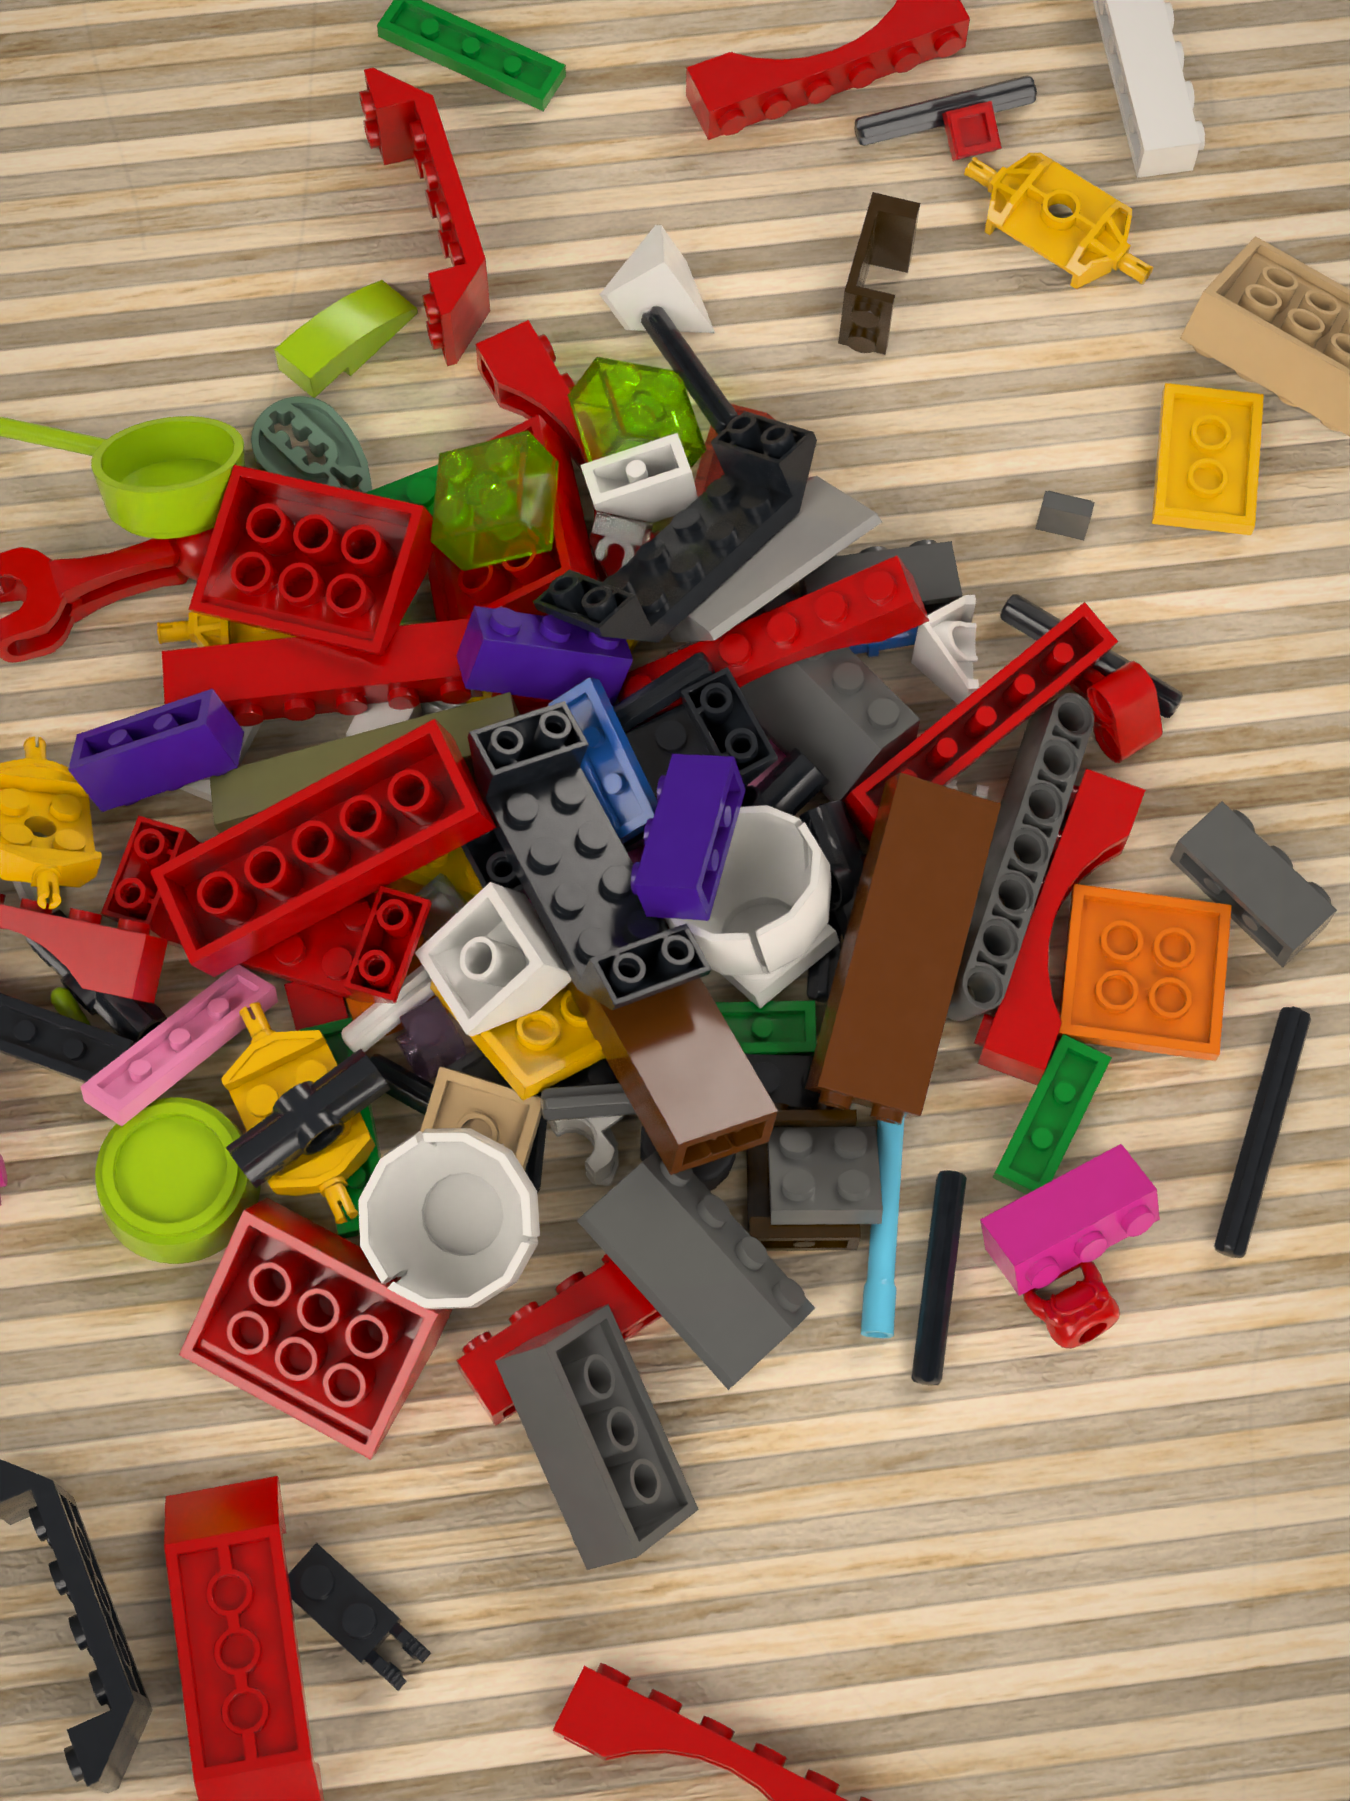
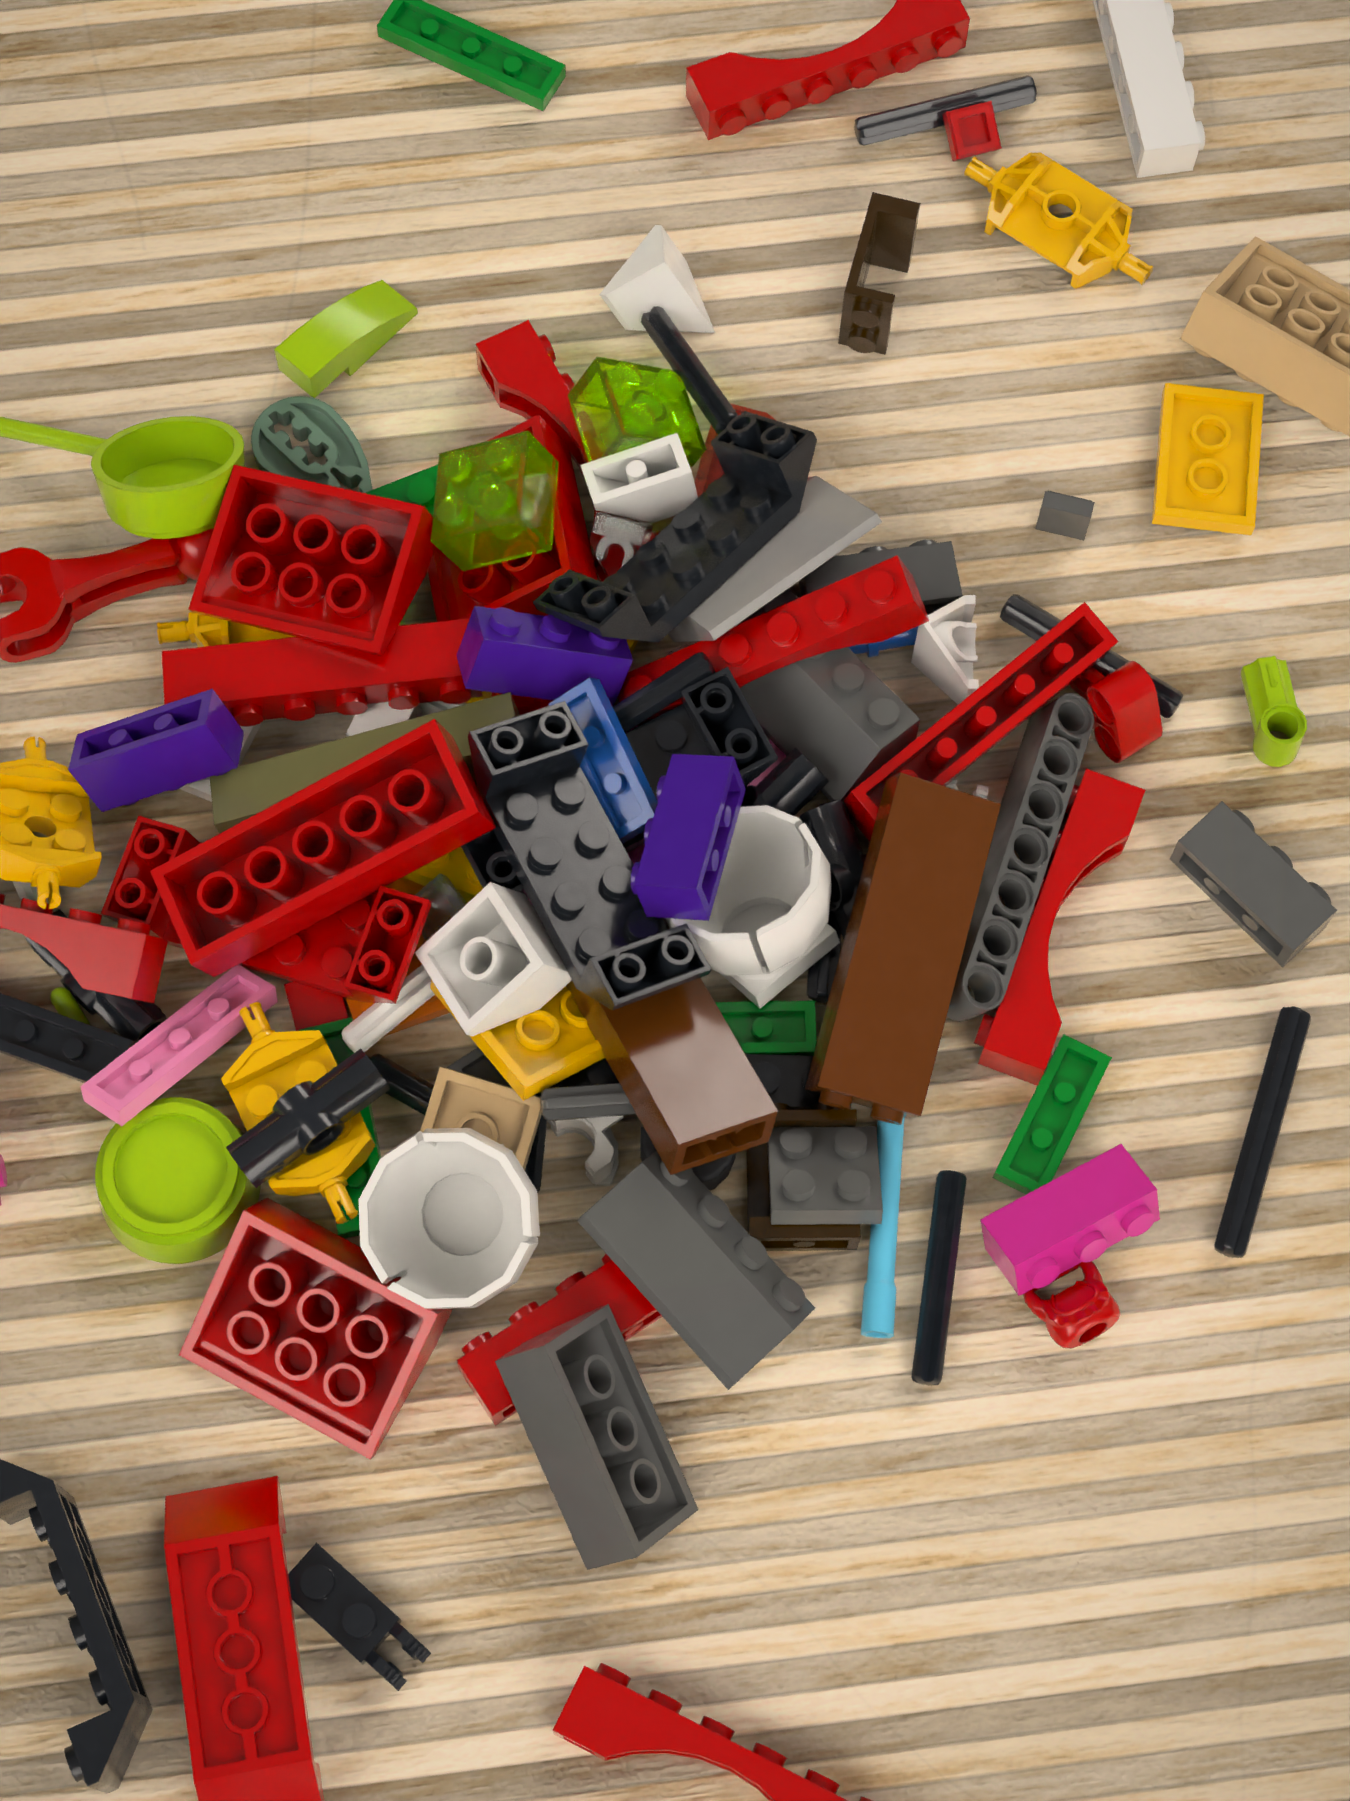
red slope [359,68,490,366] -> none
brick [395,997,467,1081] -> none
orange plate [1057,884,1232,1061] -> none
none -> lime piece [1241,656,1307,767]

